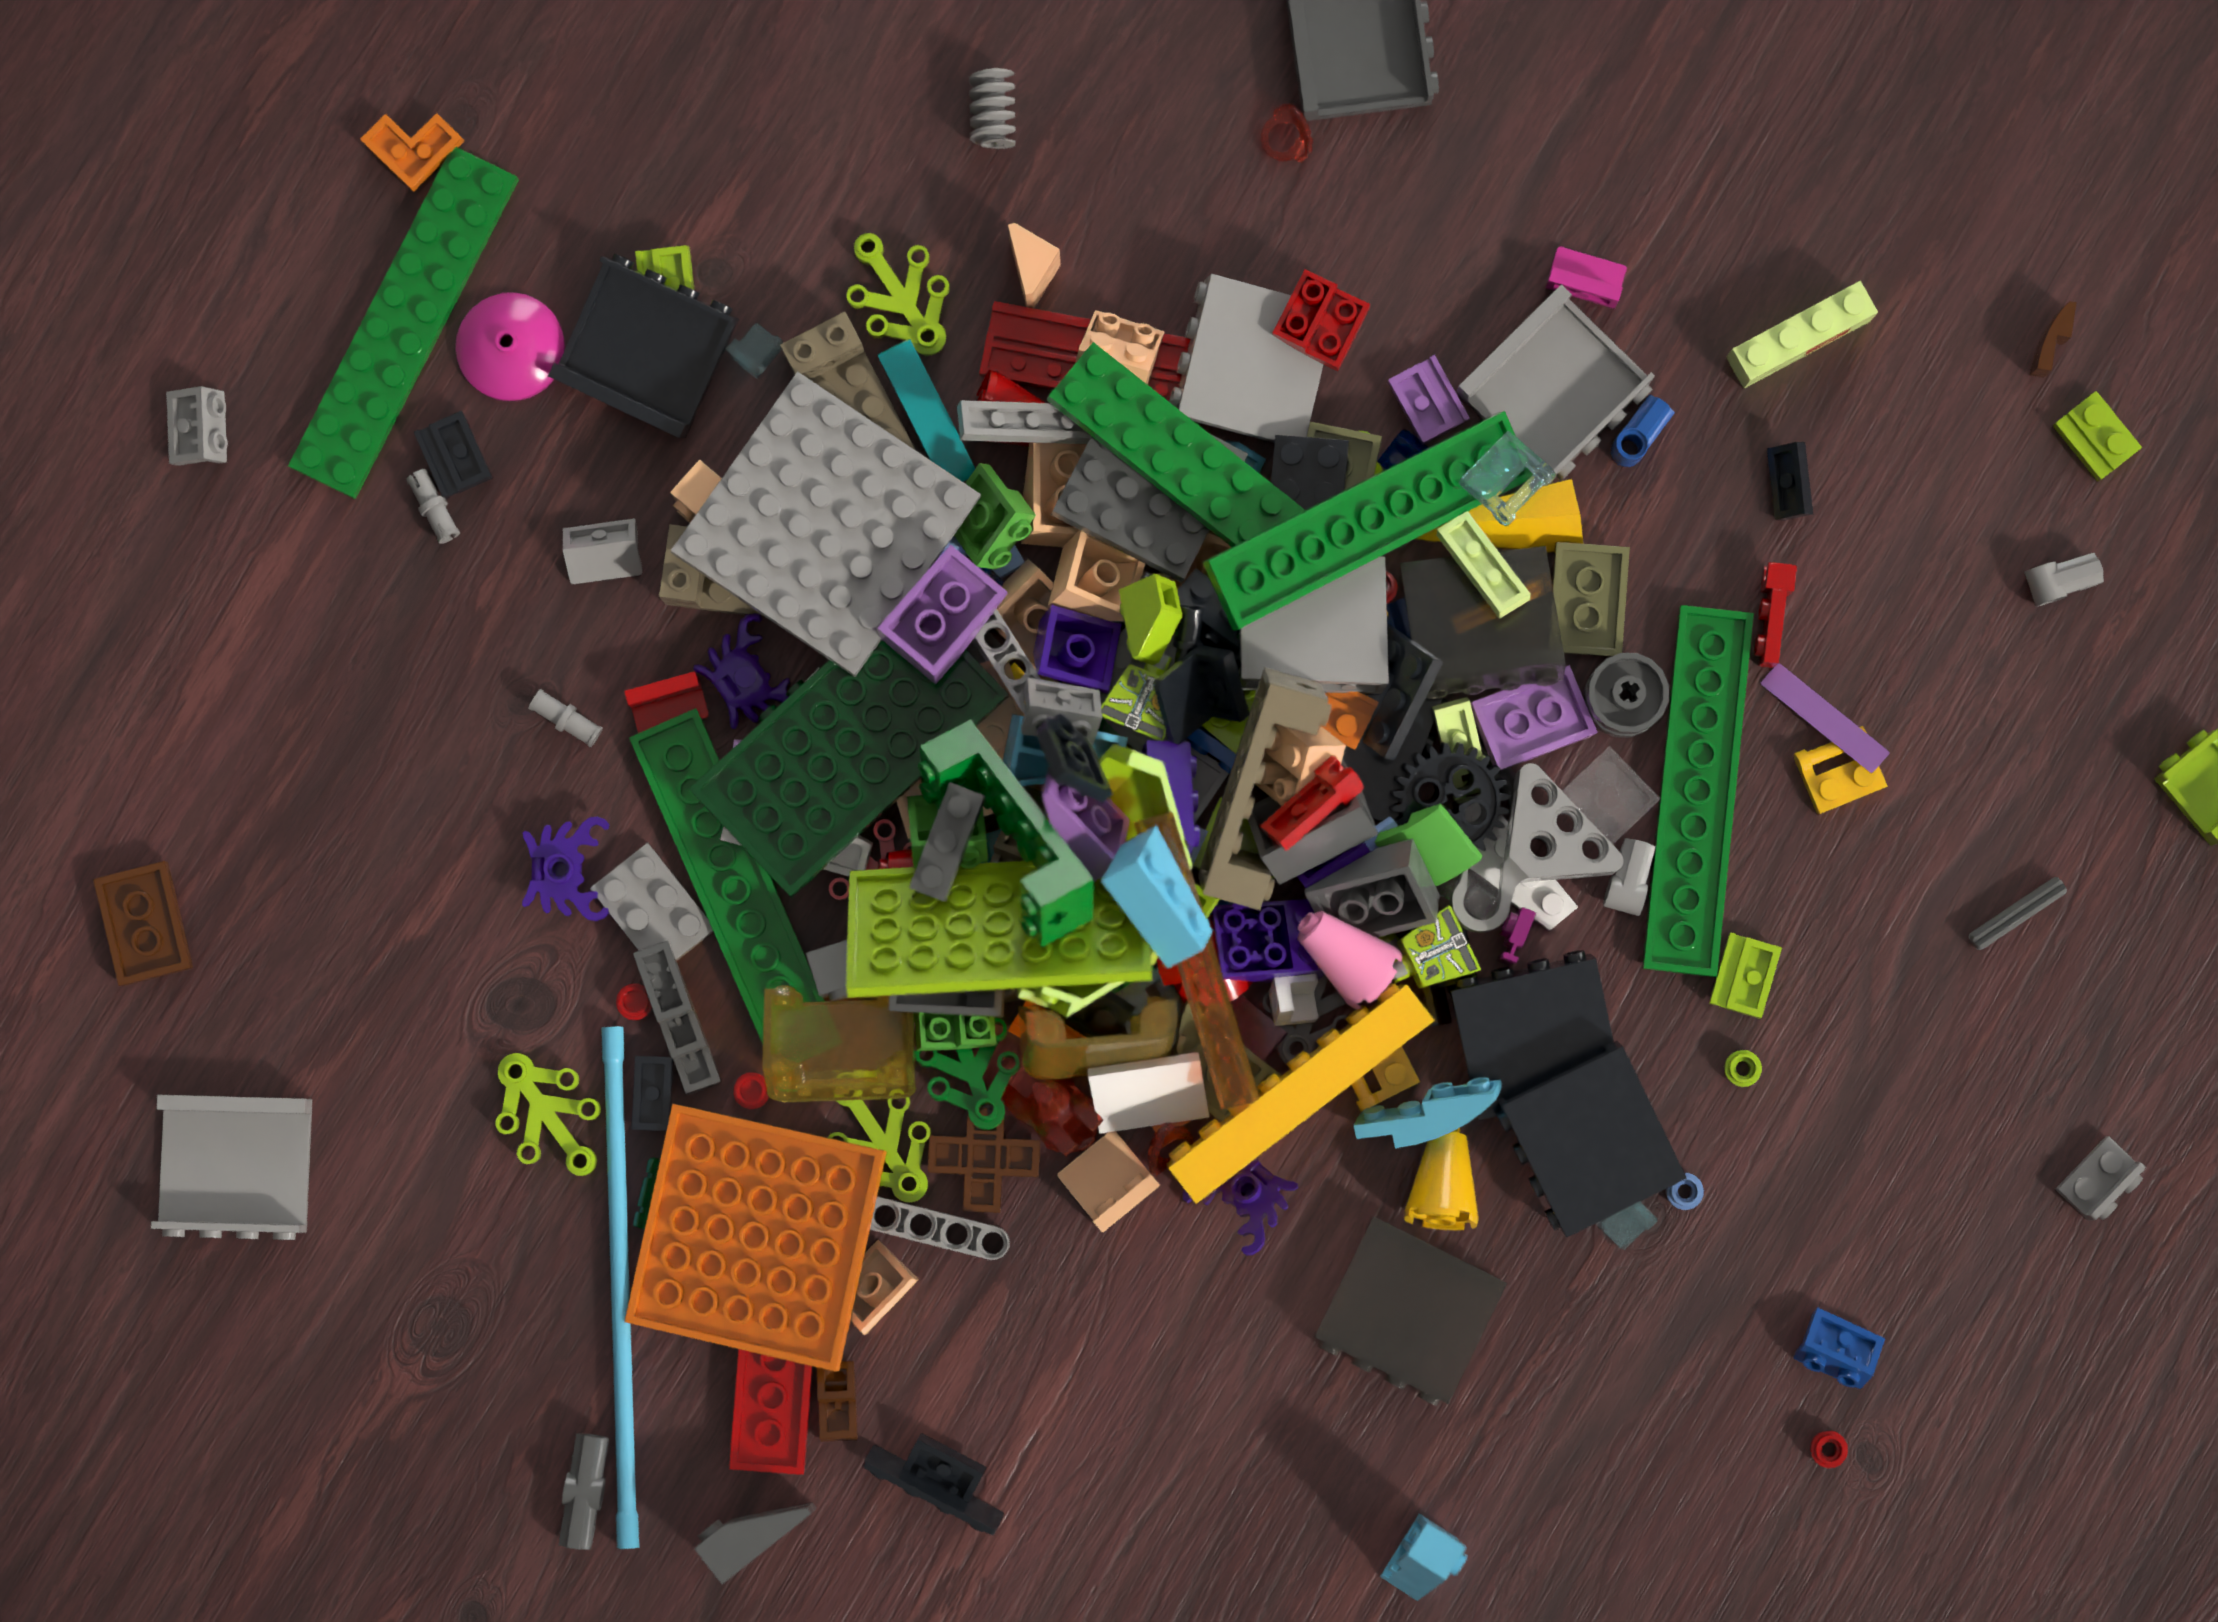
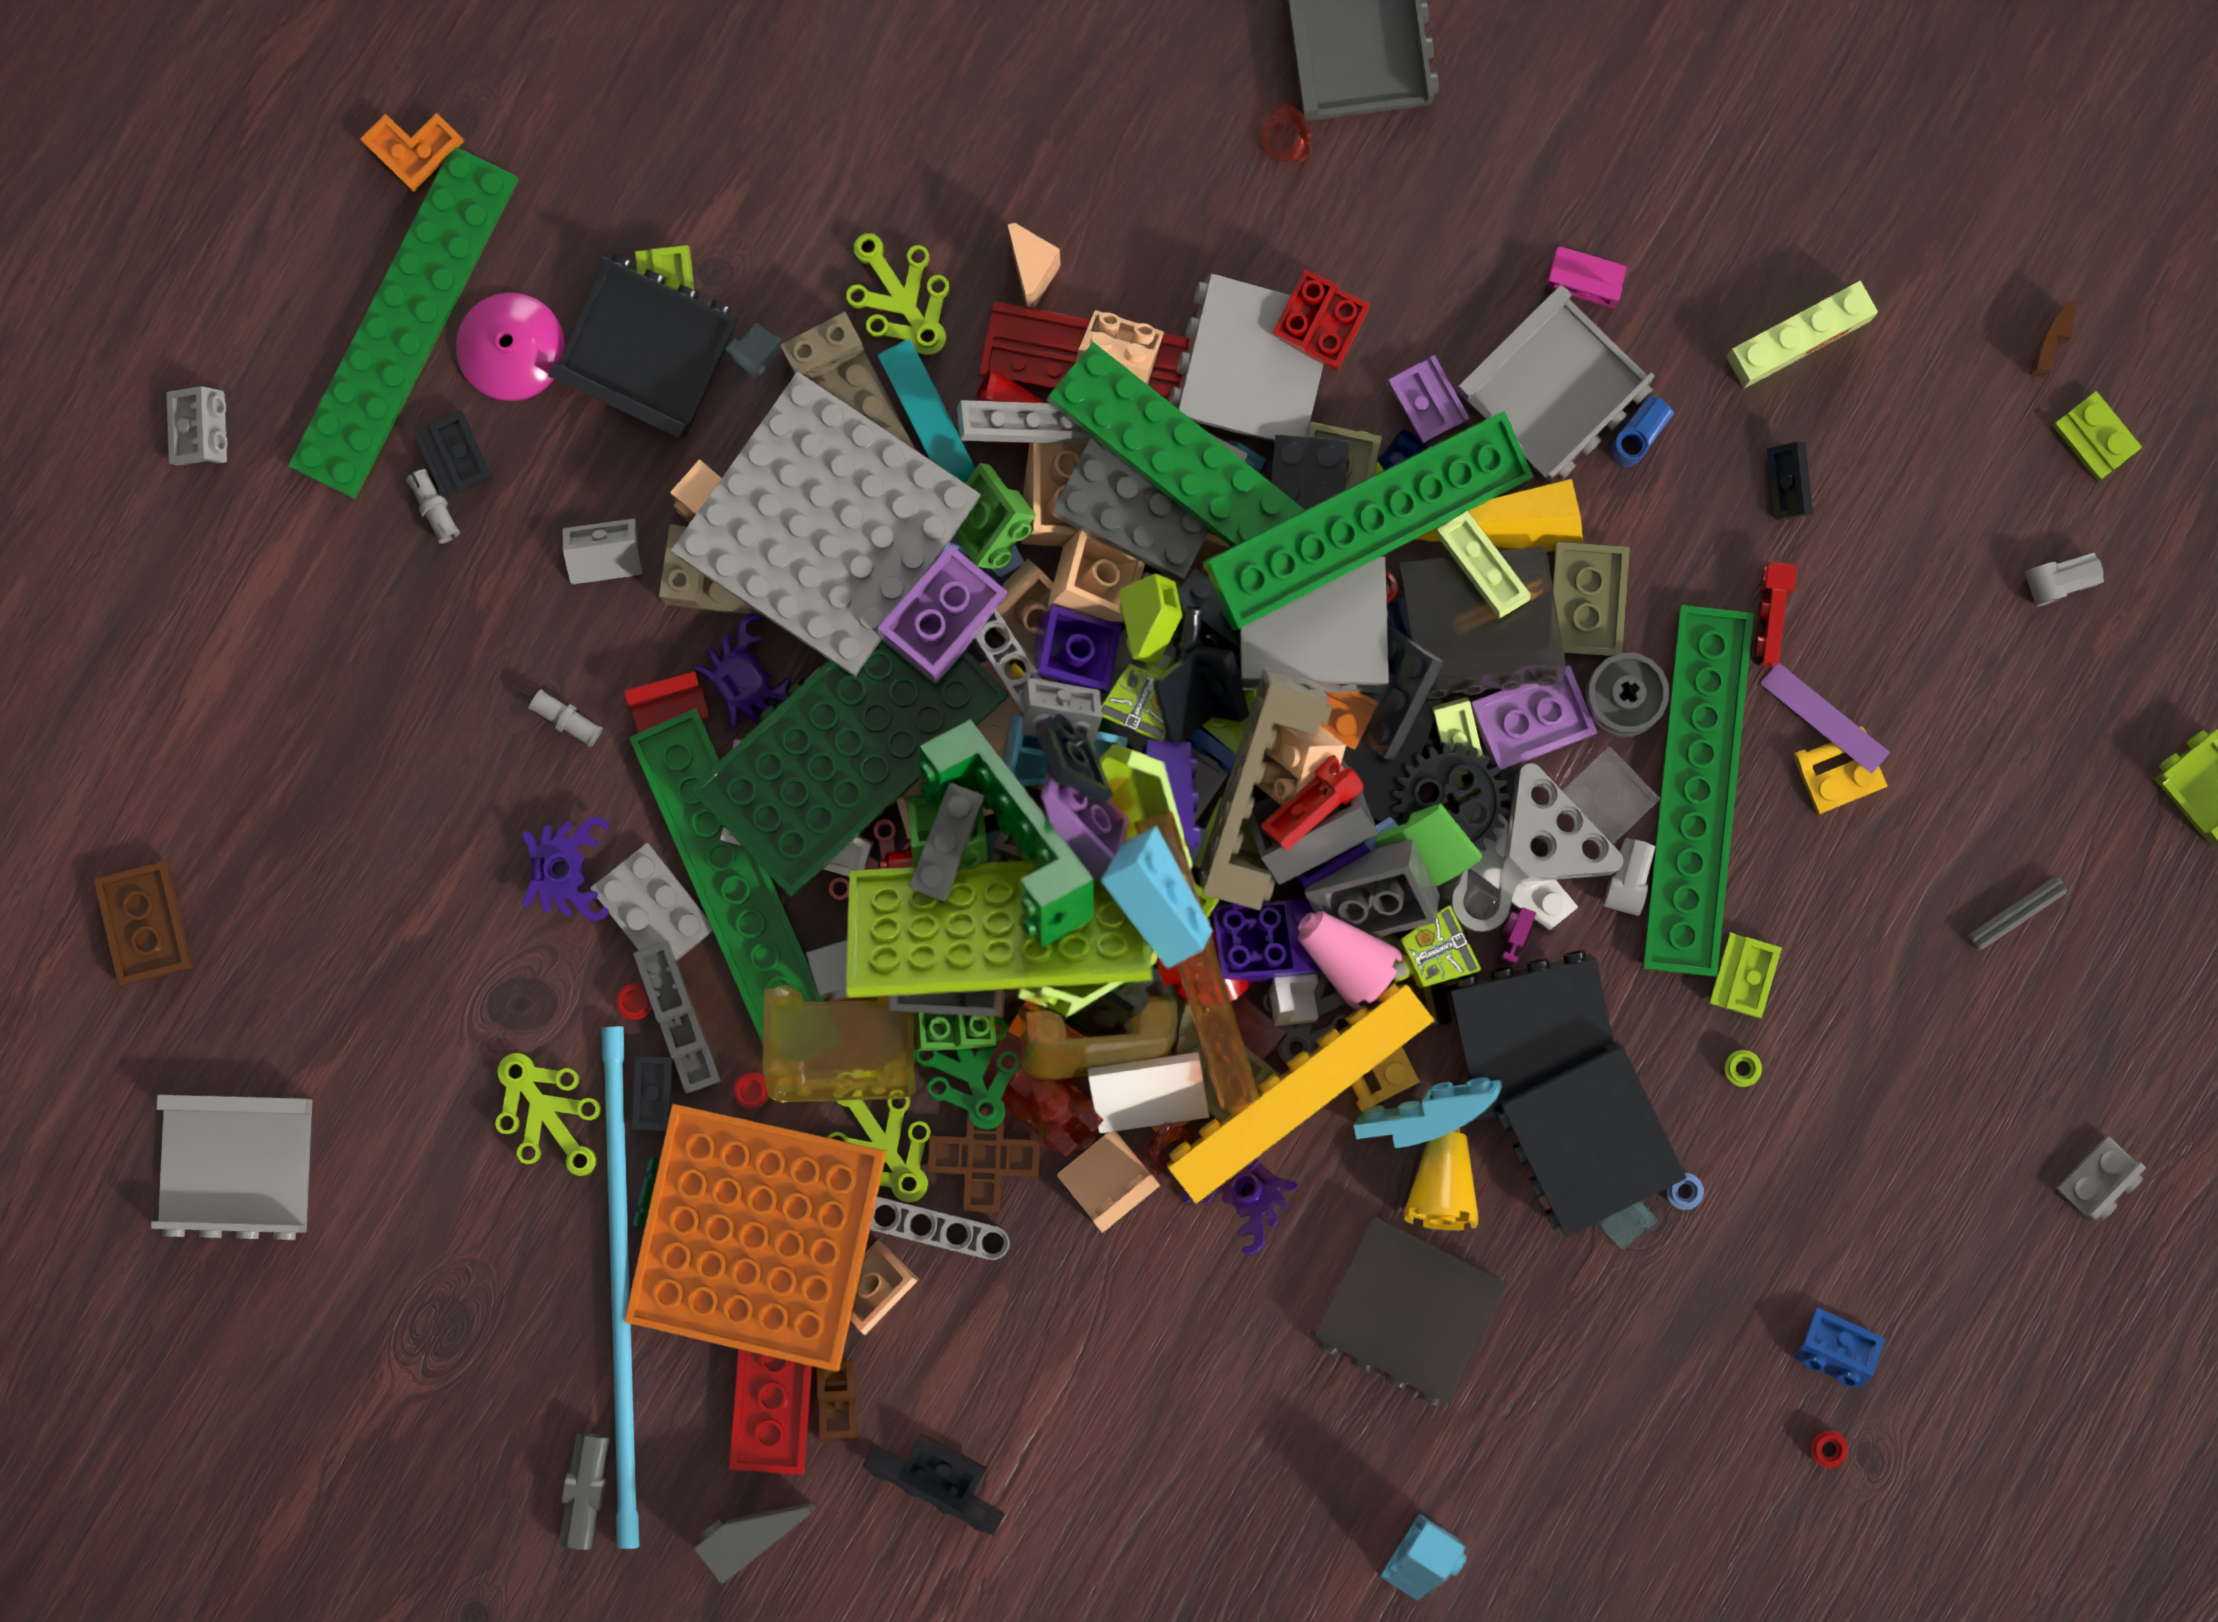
light grey piece [969,68,1016,149] -> none
clear light blue plate [1459,430,1556,526] -> none

